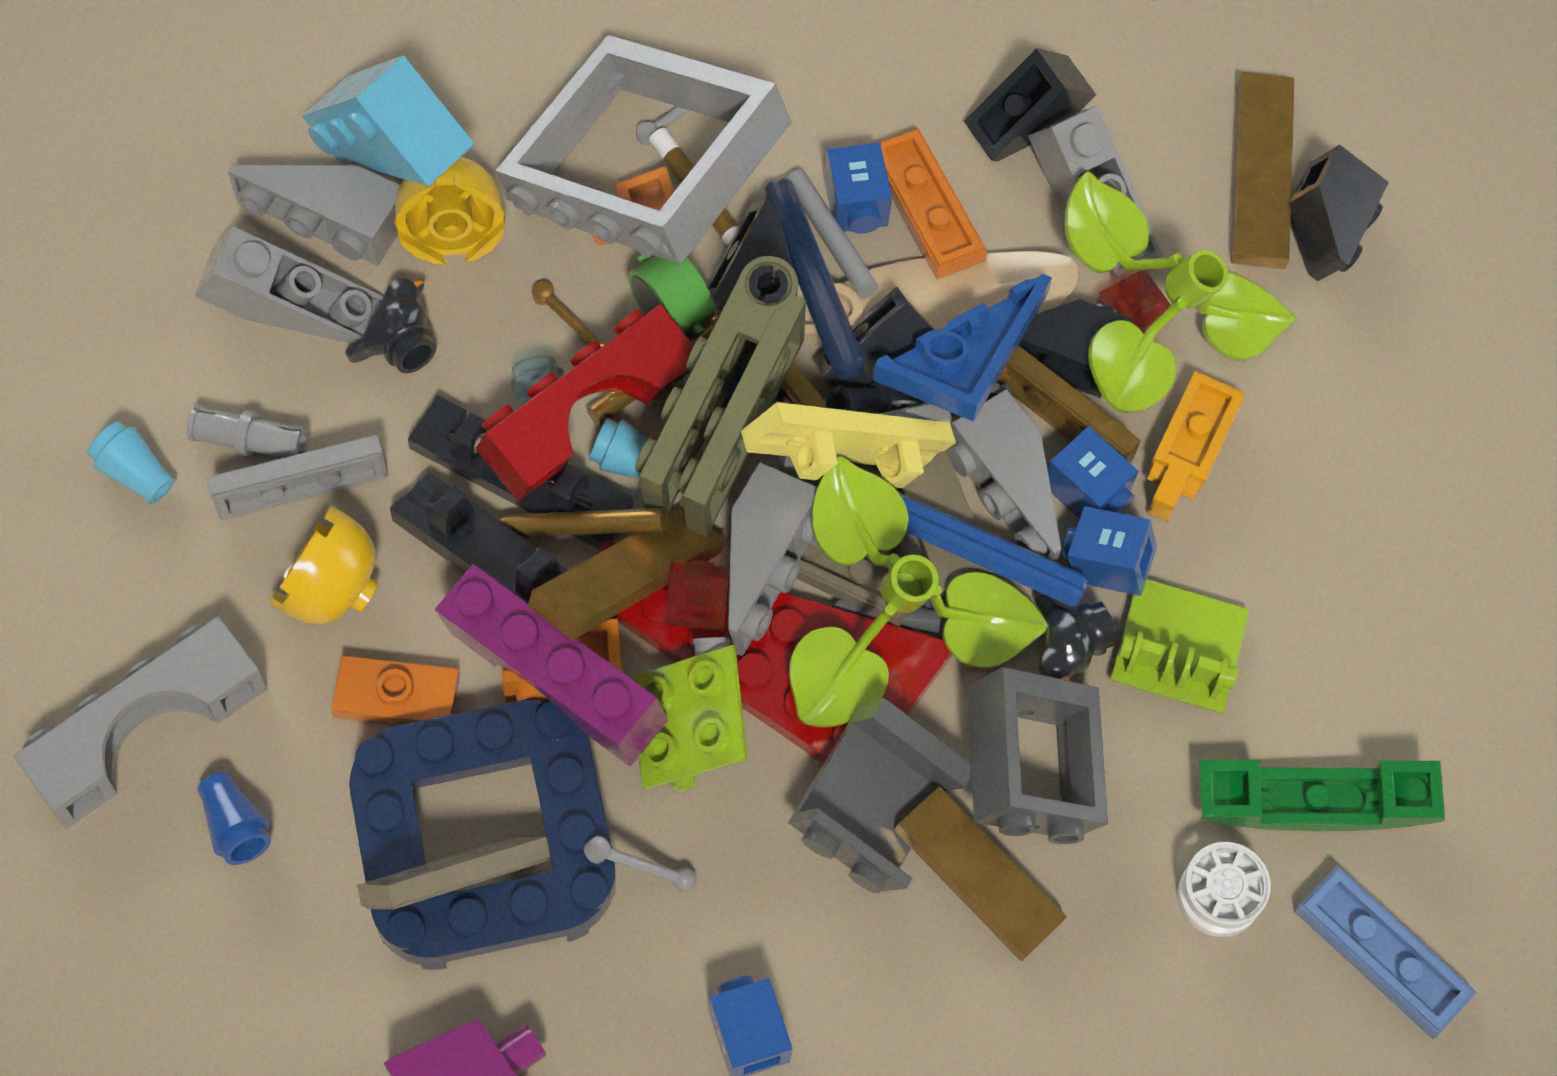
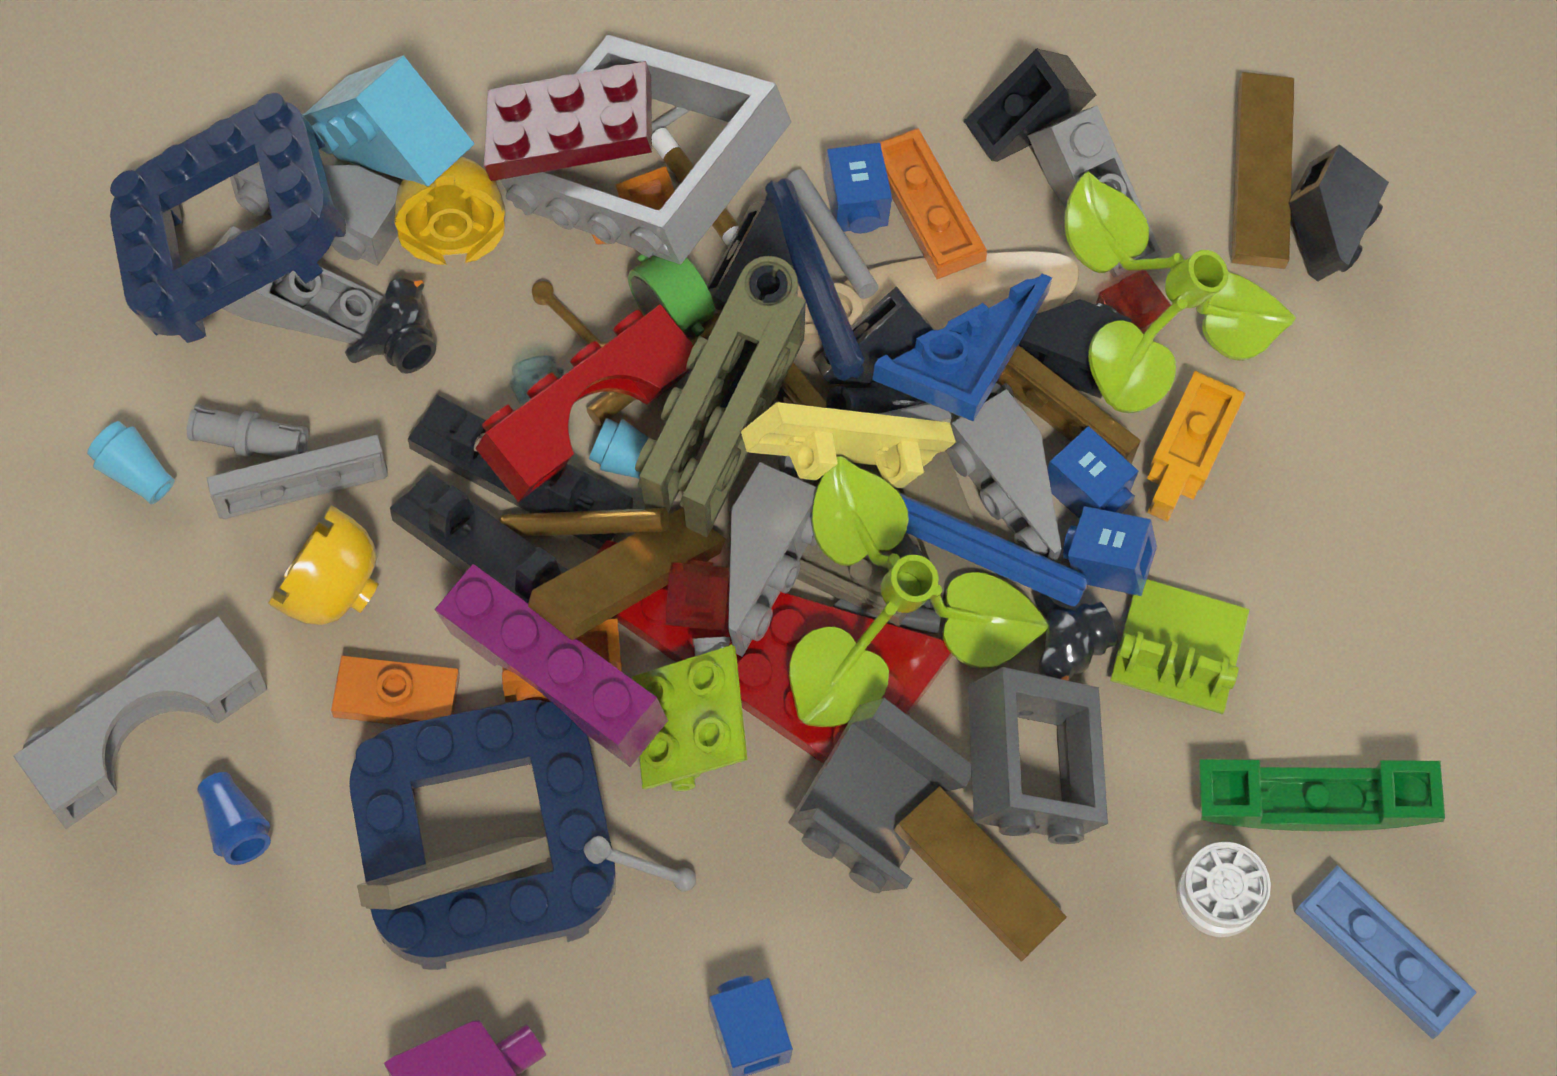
none -> dark blue plate [110,93,346,343]
none -> plate [484,61,652,181]

